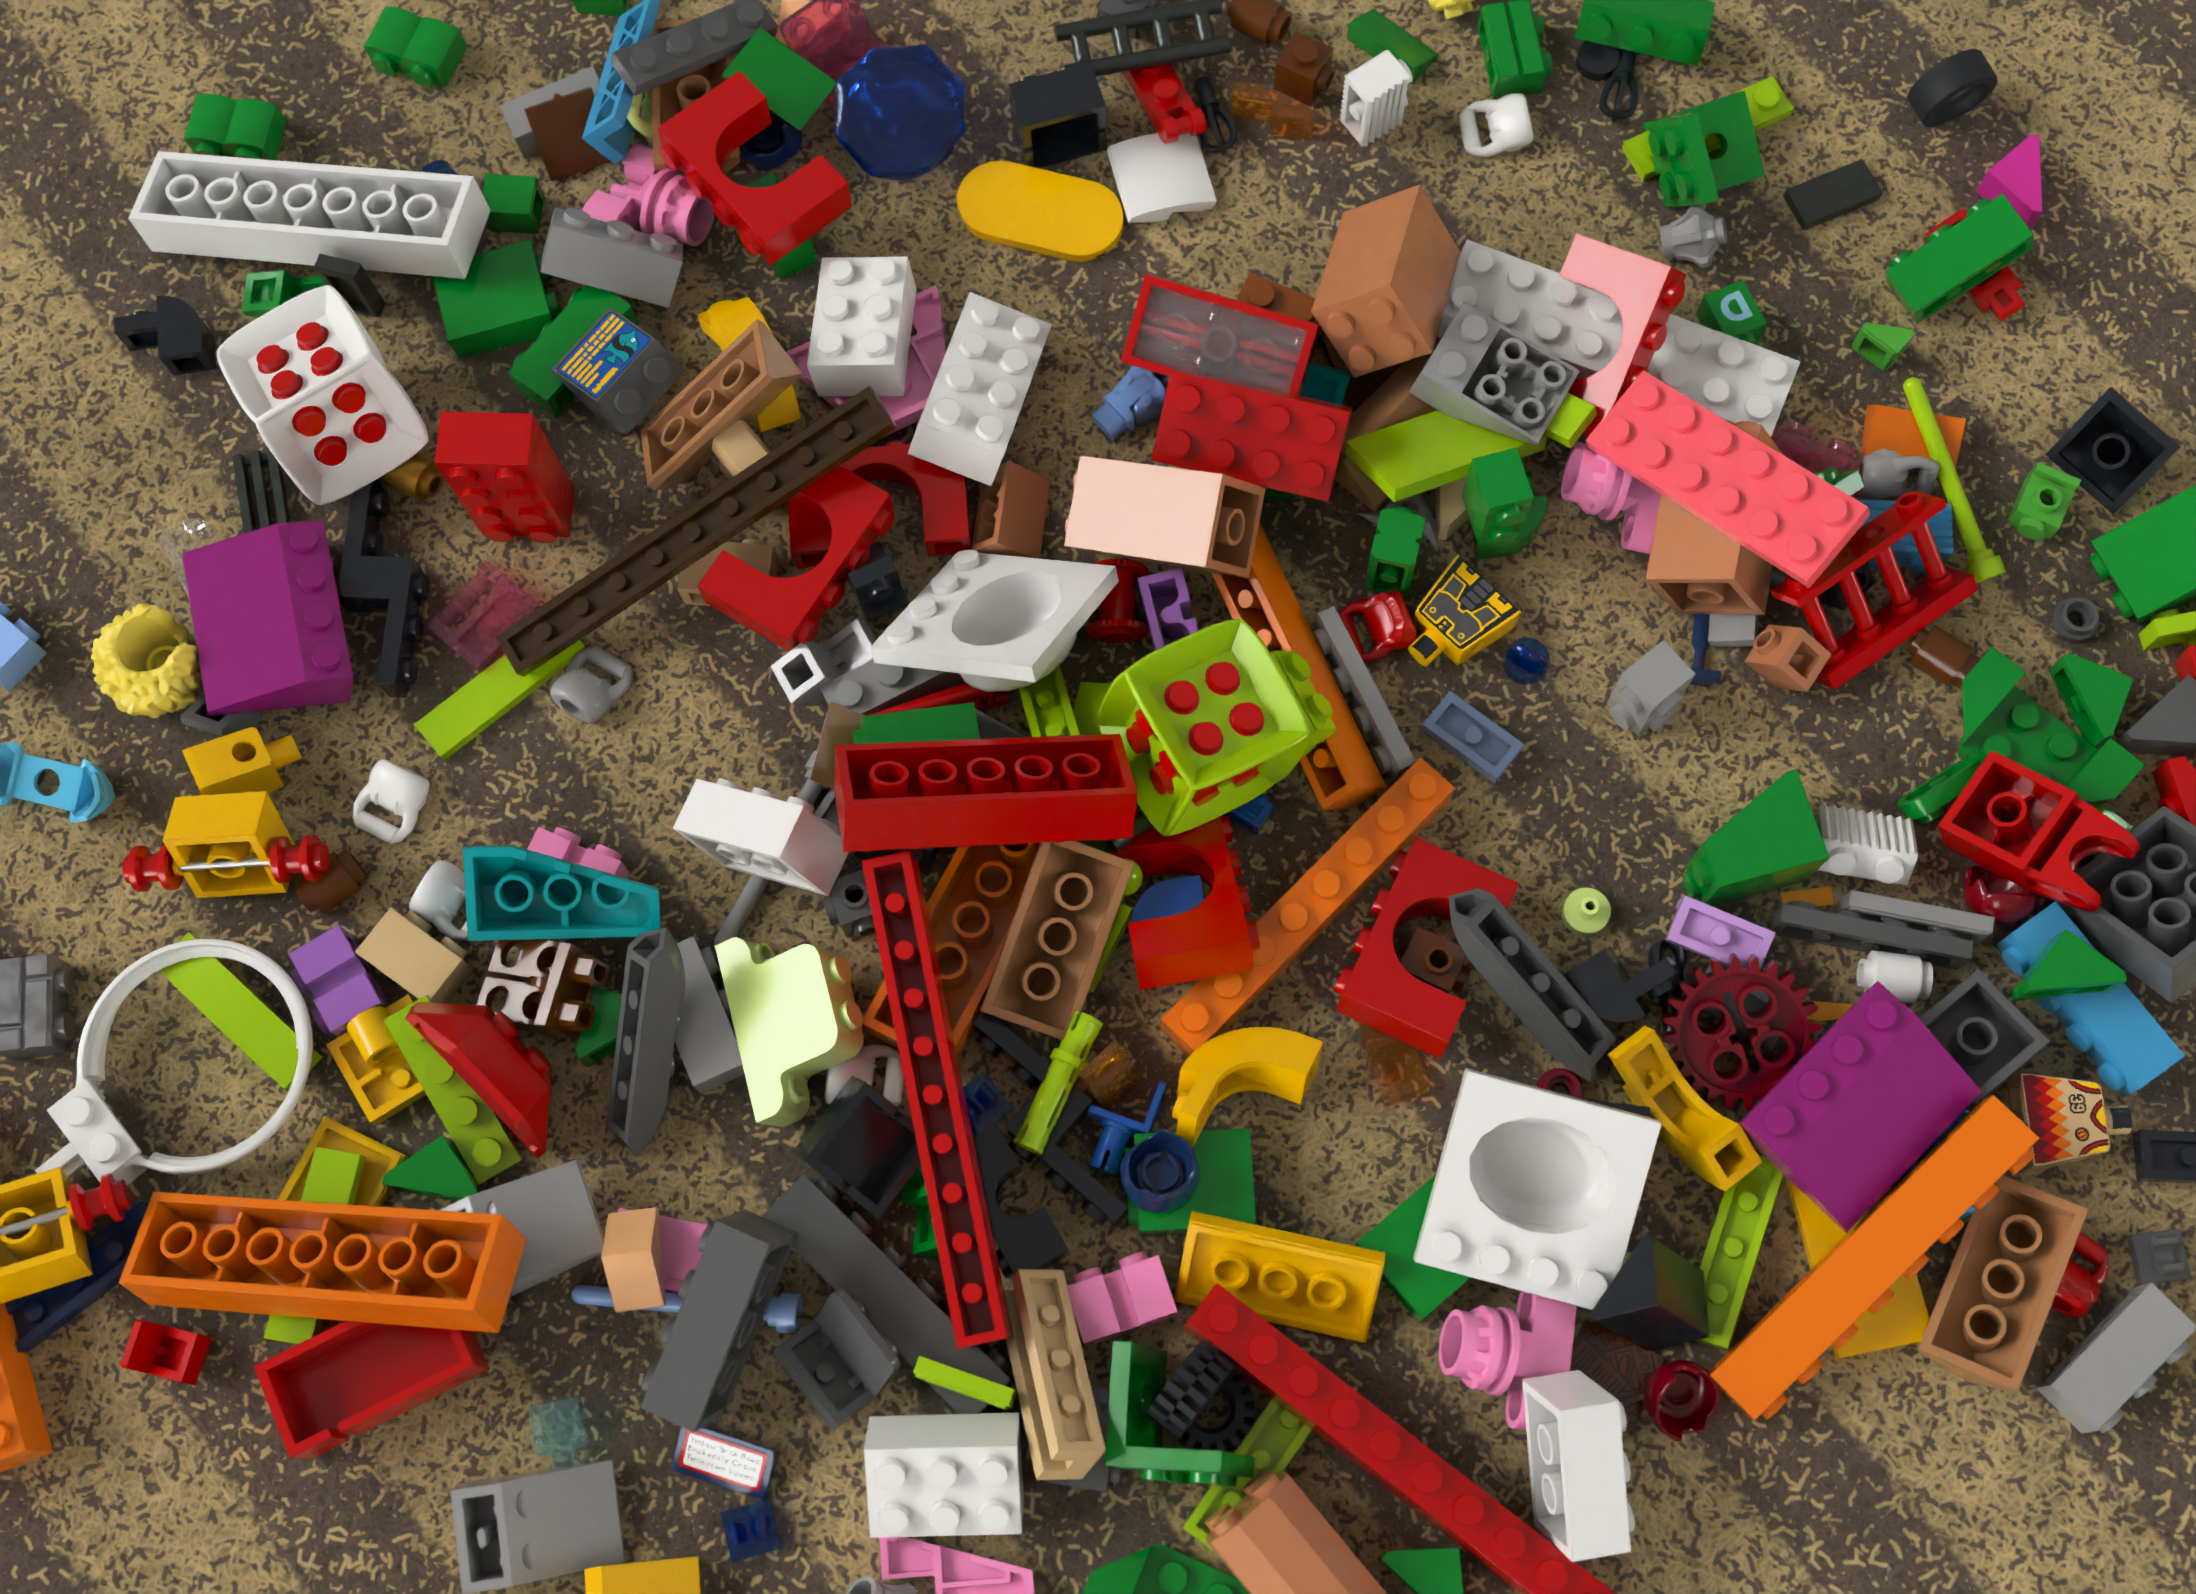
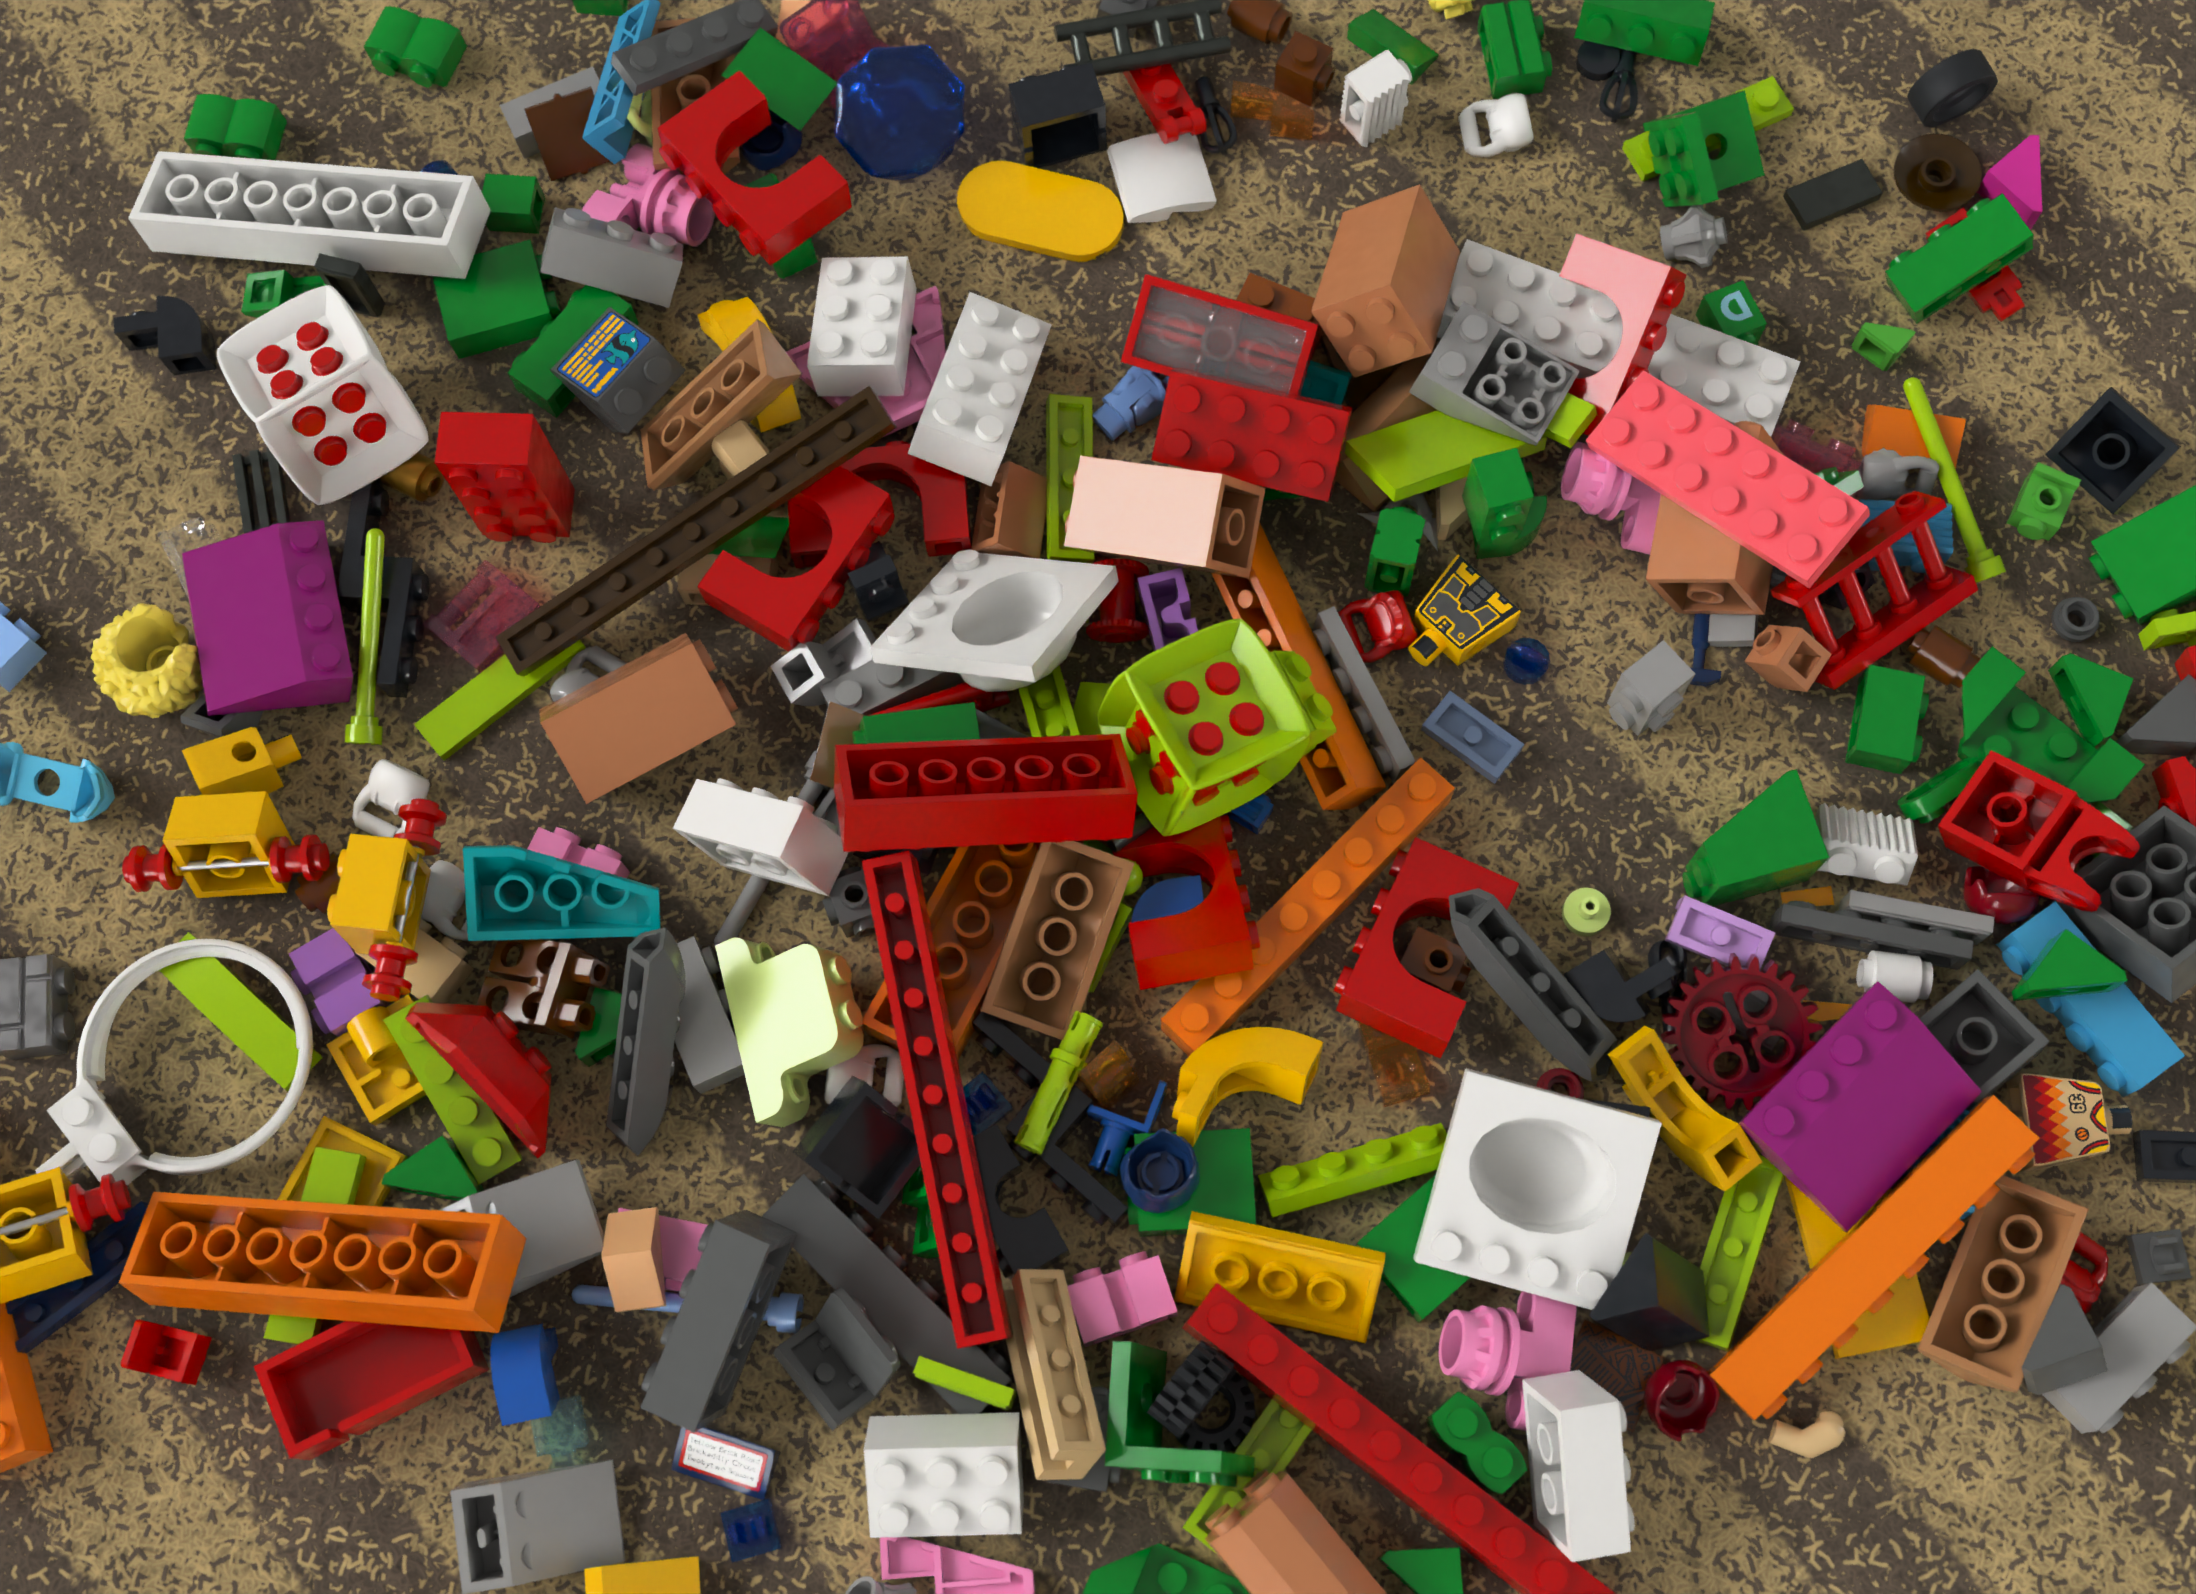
none -> yellow brick [327,799,447,1001]
none -> lime piece [344,528,385,745]
none -> blue brick [490,1324,560,1426]
none -> nougat brick [539,633,738,804]
none -> green sticker [709,516,789,558]
none -> lime plate [1046,394,1094,564]
none -> lime plate [1258,1123,1447,1217]
none -> green brick [1426,1392,1527,1496]
none -> tan arm [1768,1411,1845,1458]
none -> green brick [1845,664,1929,774]
none -> dark brown dish [1894,133,1982,212]
none -> dark grey slope [2021,1284,2107,1395]

